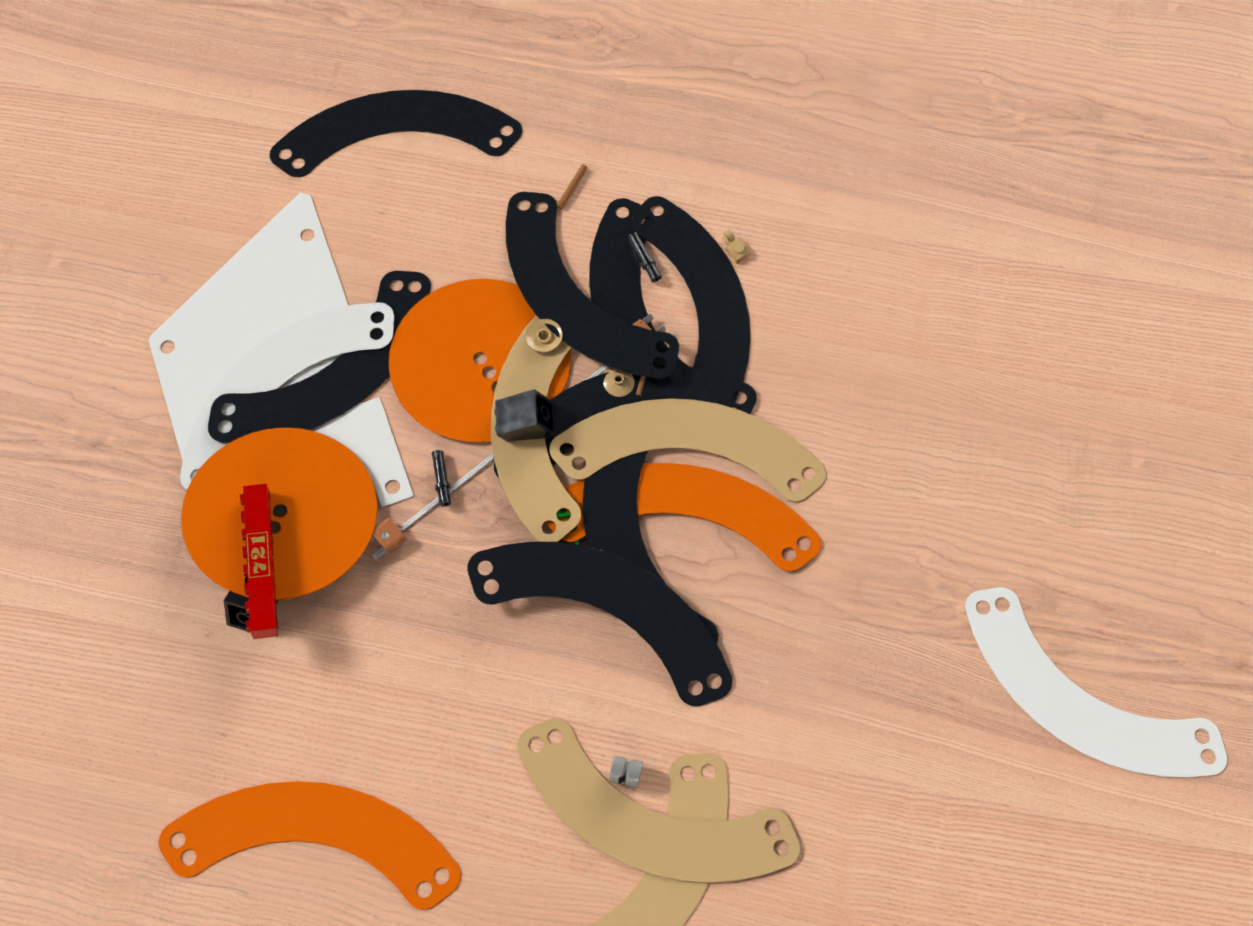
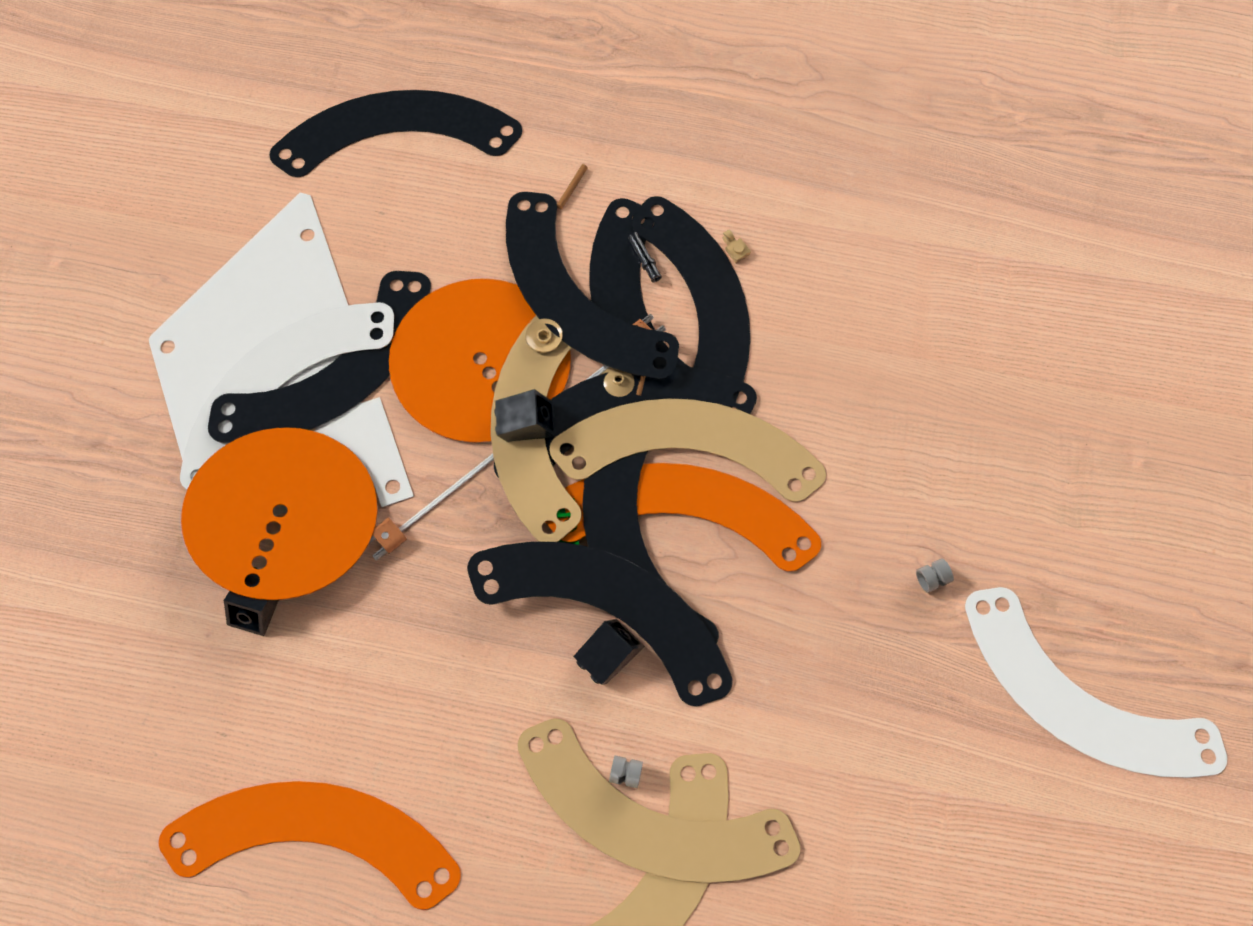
red brick [240,483,278,639] -> none
black pin [431,450,452,507] -> none
none -> black slope [573,619,645,685]
none -> light grey wheel [916,558,954,593]

